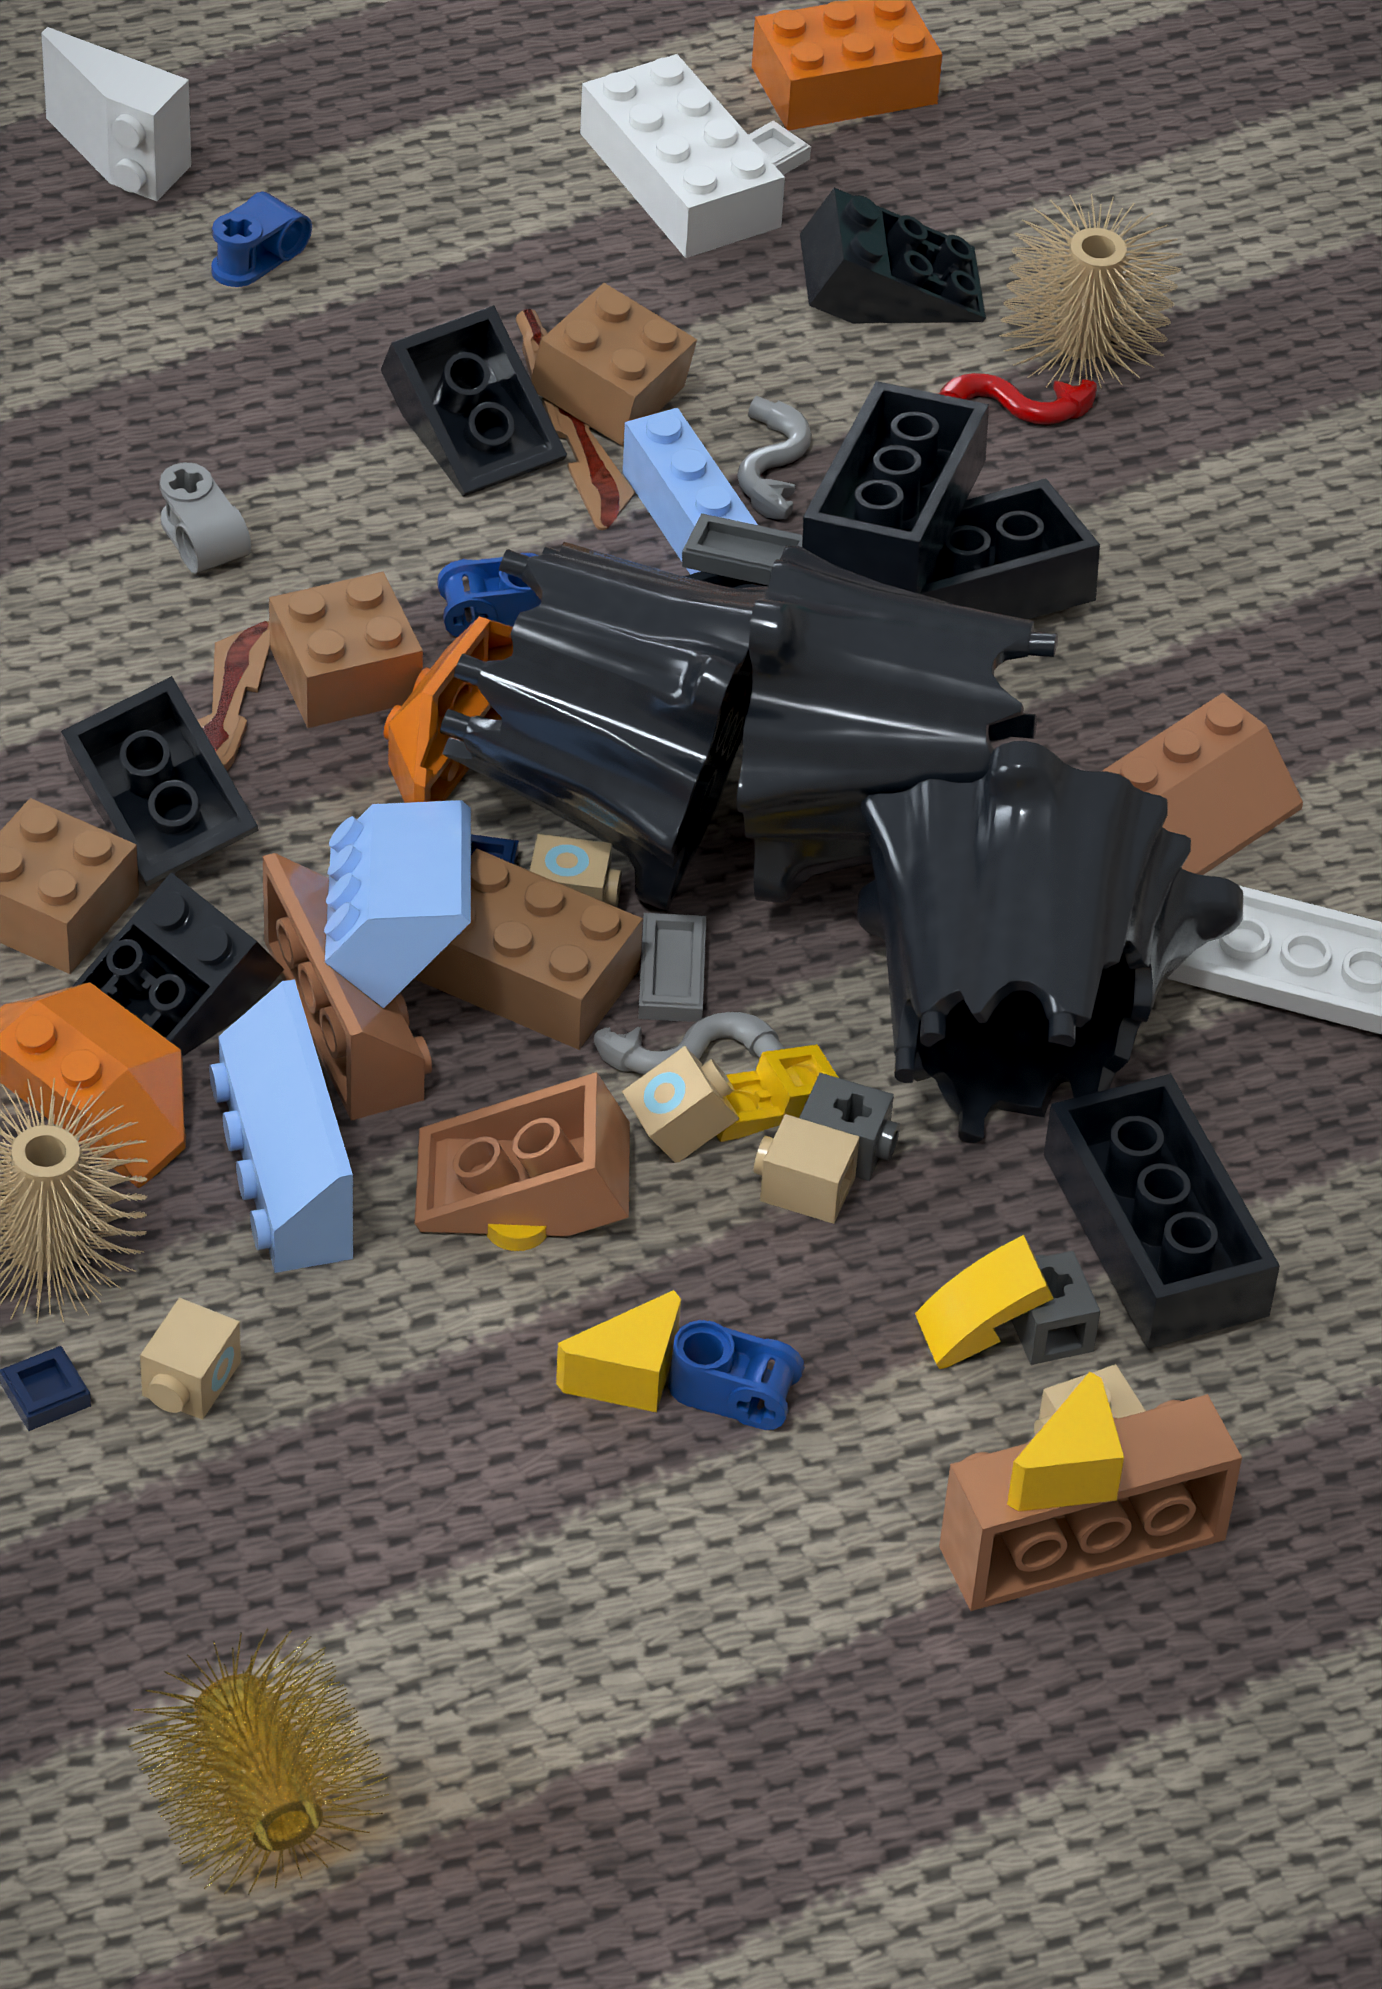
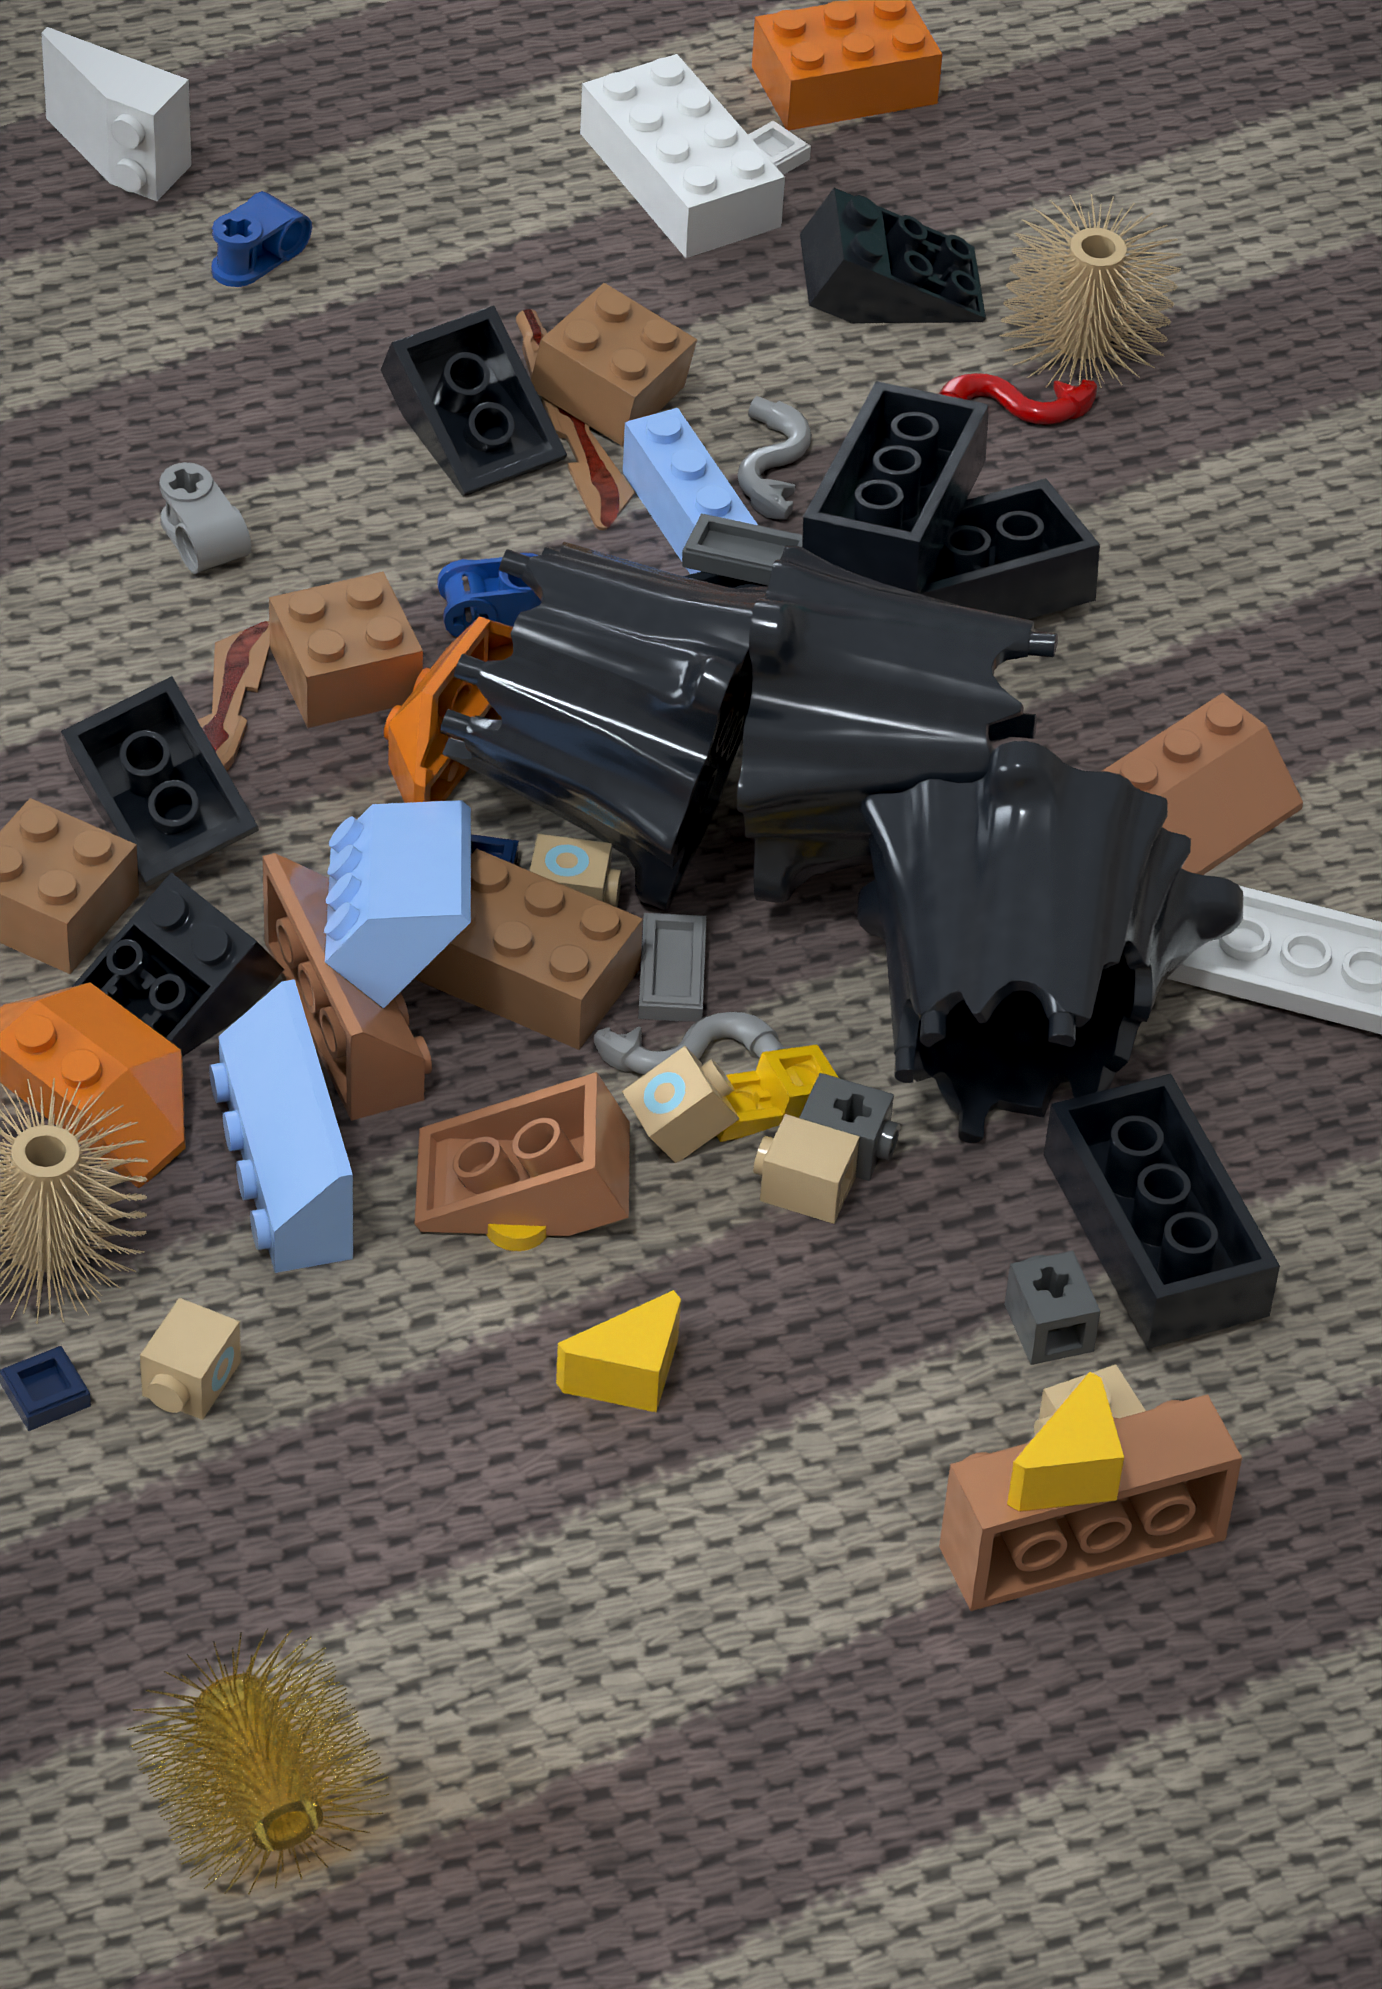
blue piece [668,1320,805,1430] -> none
yellow slope [915,1235,1054,1369] -> none

